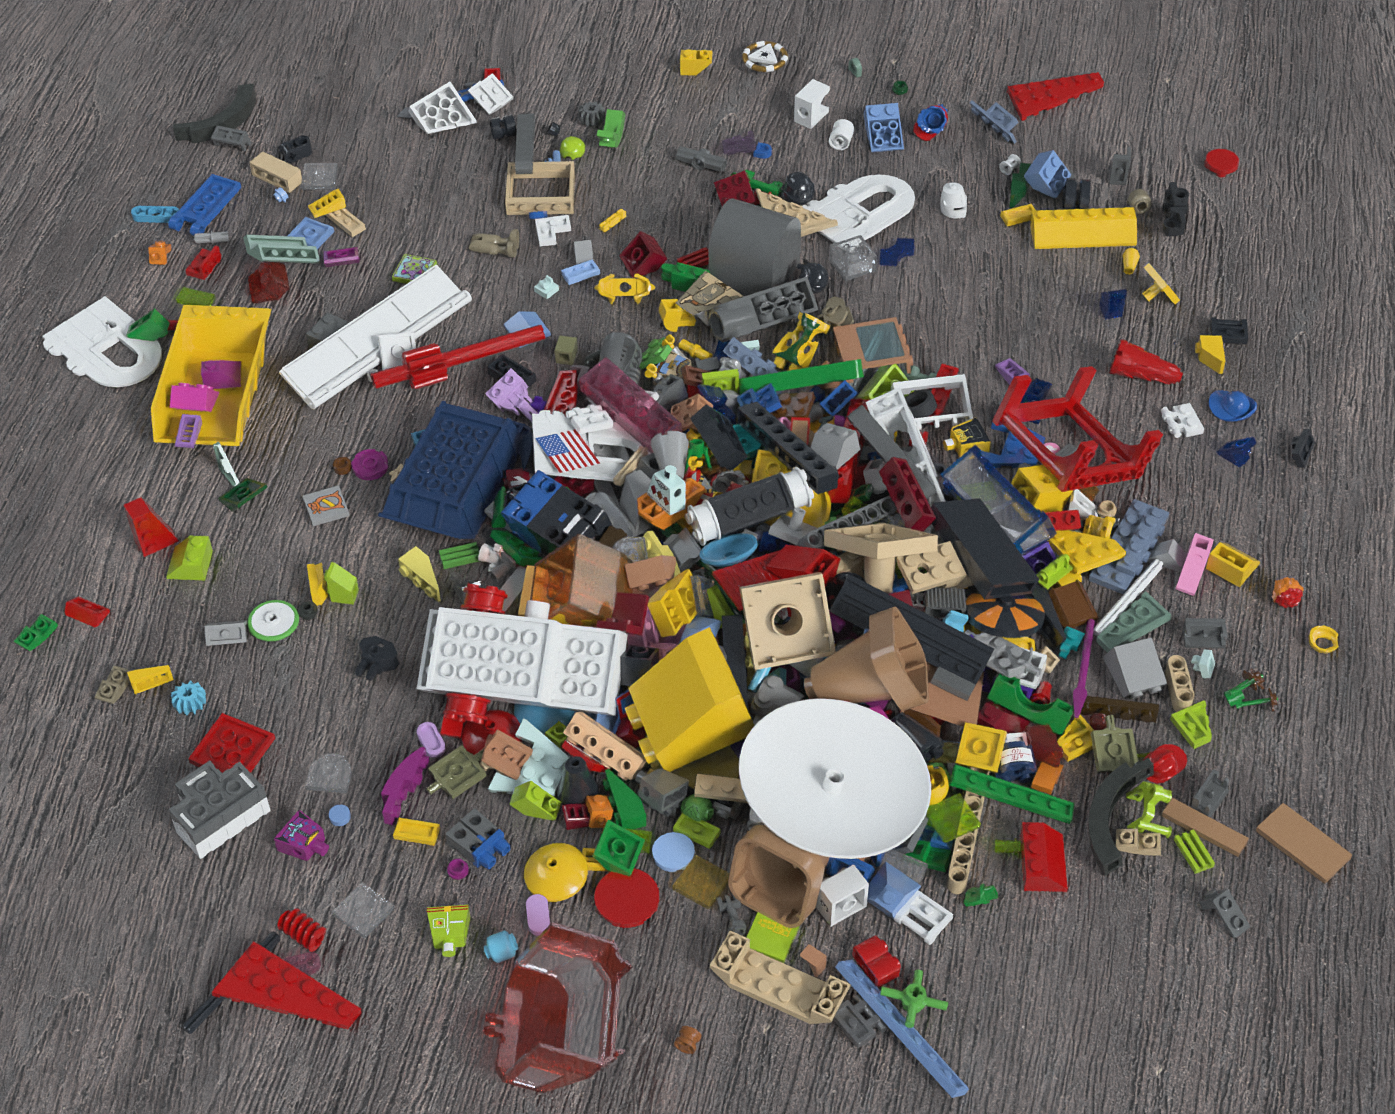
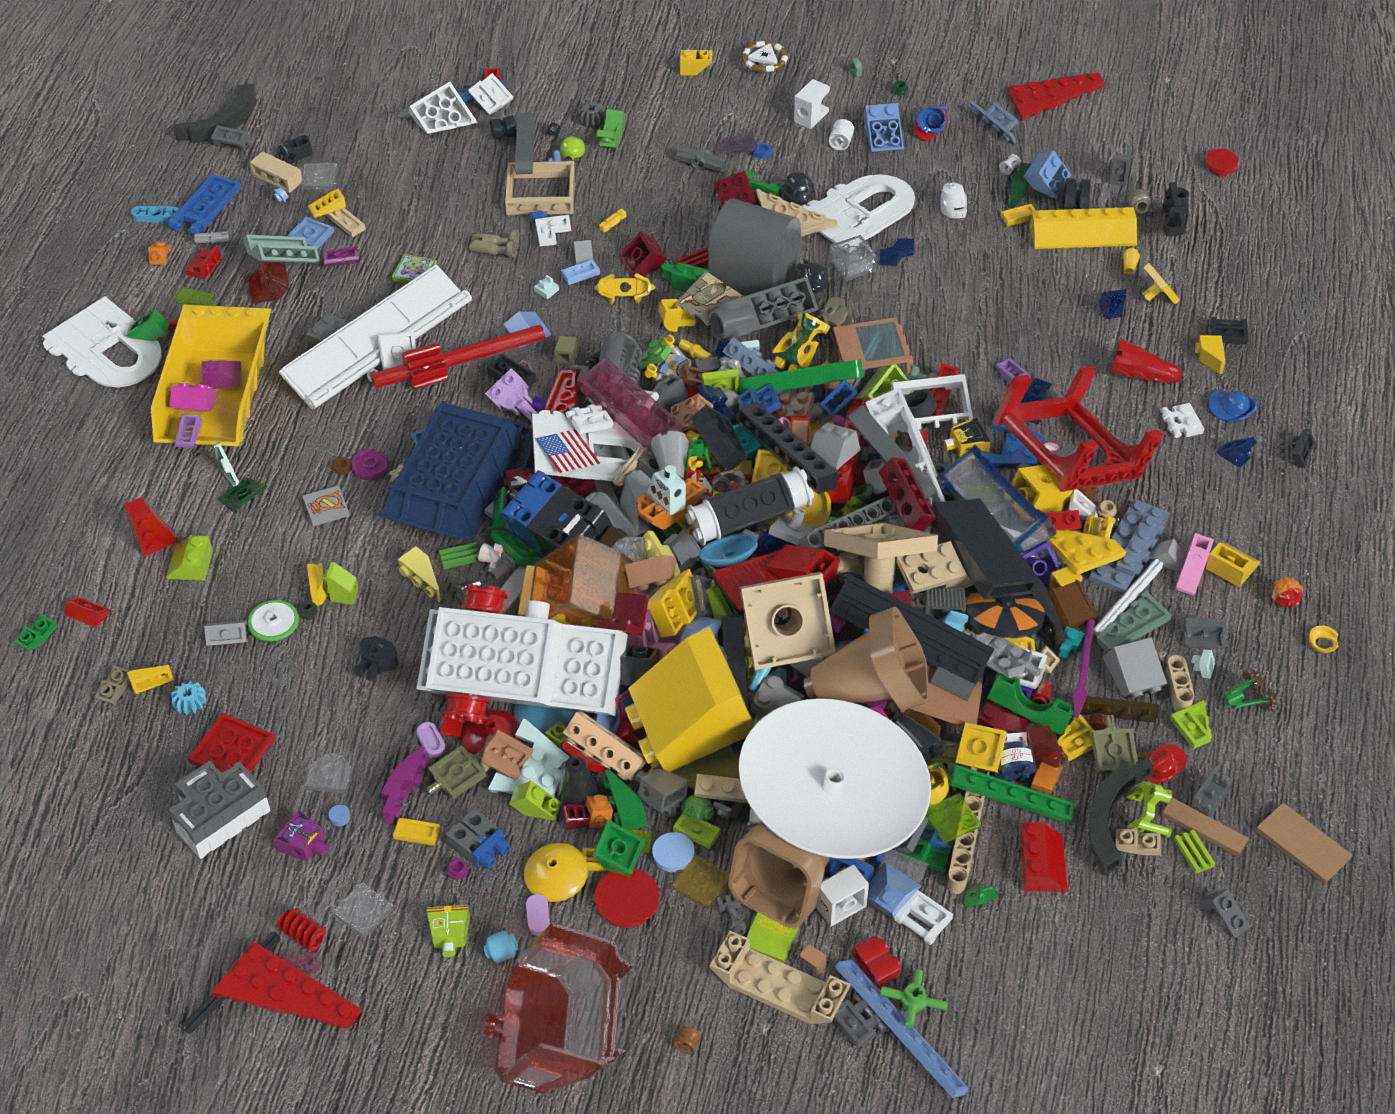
clear neon green pin [995,838,1021,855] -> none
lime hinge [1036,554,1073,590] -> none

